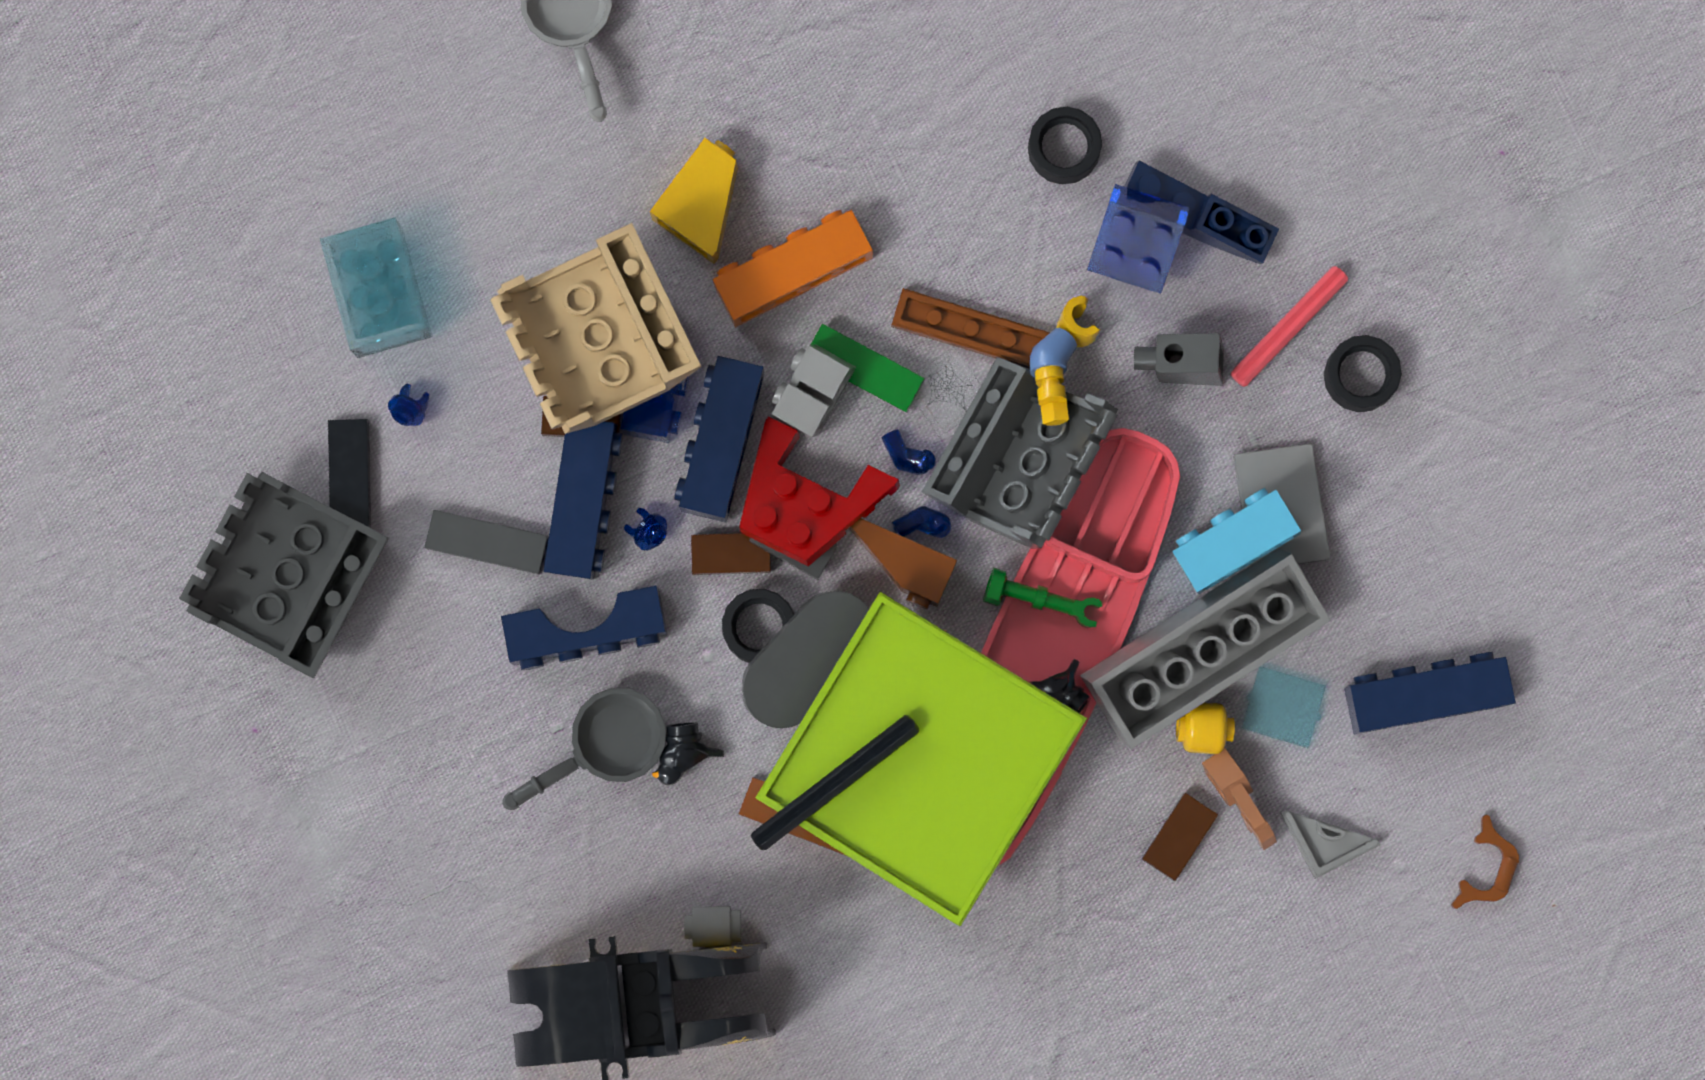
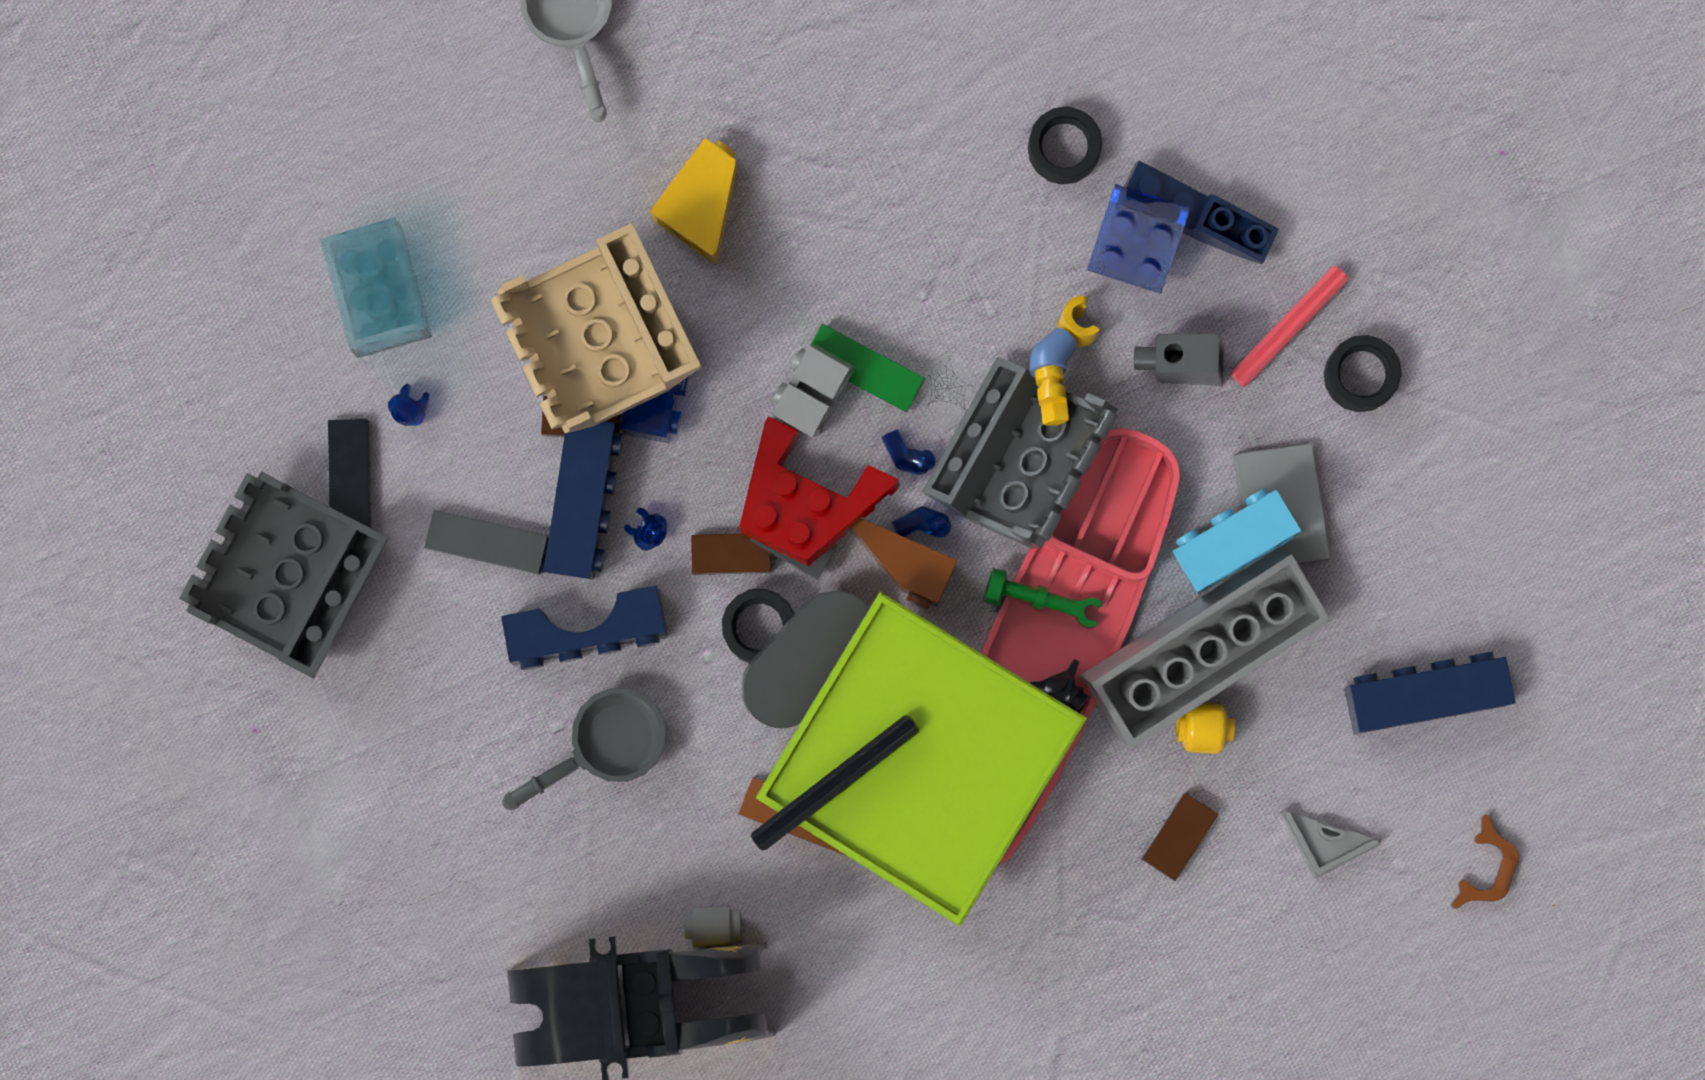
black animal [652,722,724,785] -> none
dark blue brick [674,356,765,523] -> none
orange brick [712,209,873,328] -> none
dark orange tile [891,288,1050,369] -> none
nougat piece [1202,748,1277,851] -> none
clear light blue piece [1241,666,1326,749] -> none

